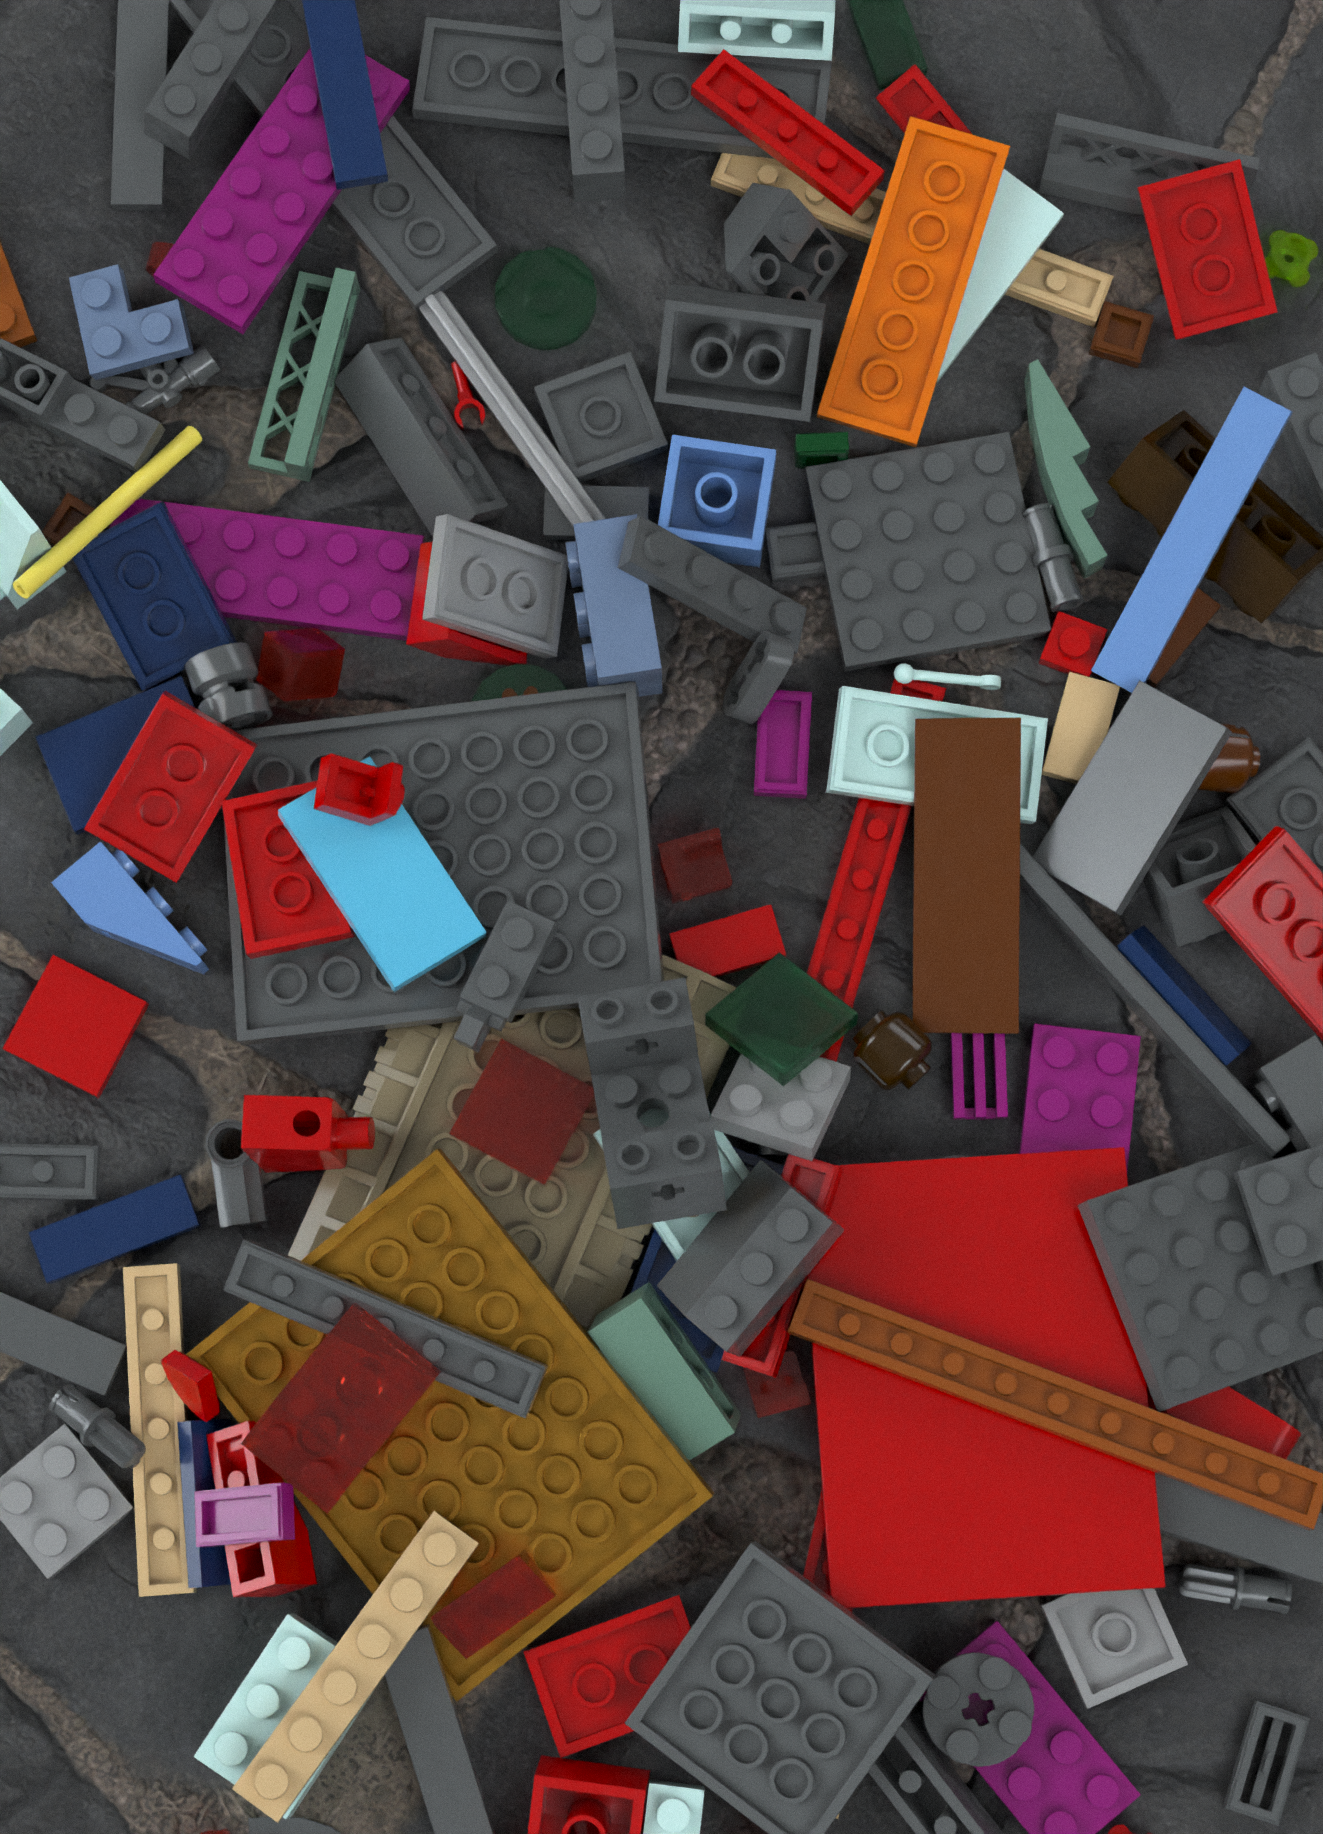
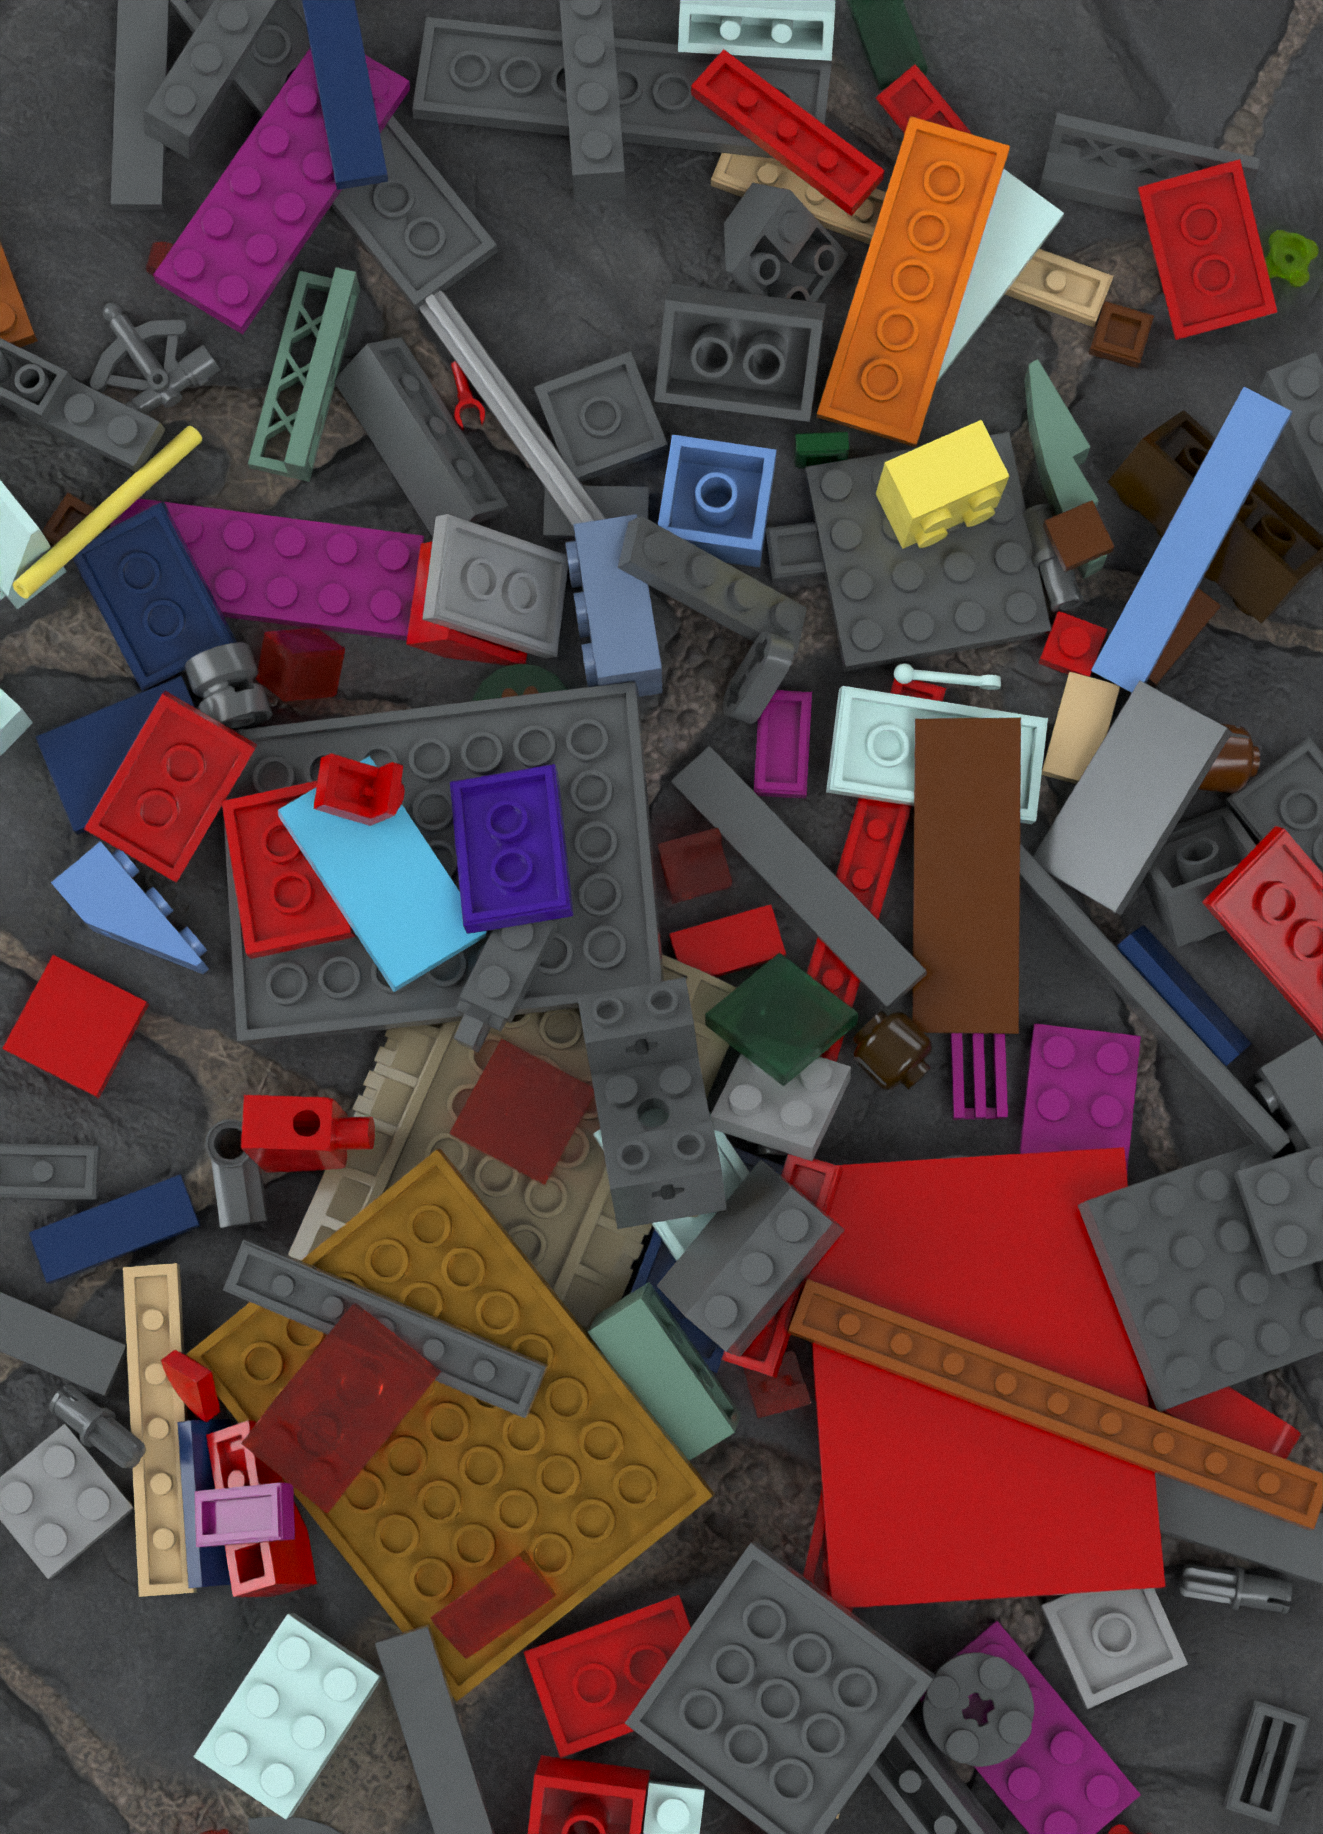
sand blue plate [69,264,194,380] -> none
tan plate [232,1511,479,1823] -> none
clear green tile [495,247,597,350] -> none
none -> dark purple tile [450,764,574,934]
none -> dark grey tile [671,746,927,1010]
none -> light yellow brick [876,420,1009,549]
none -> reddish brown tile [1043,500,1114,572]

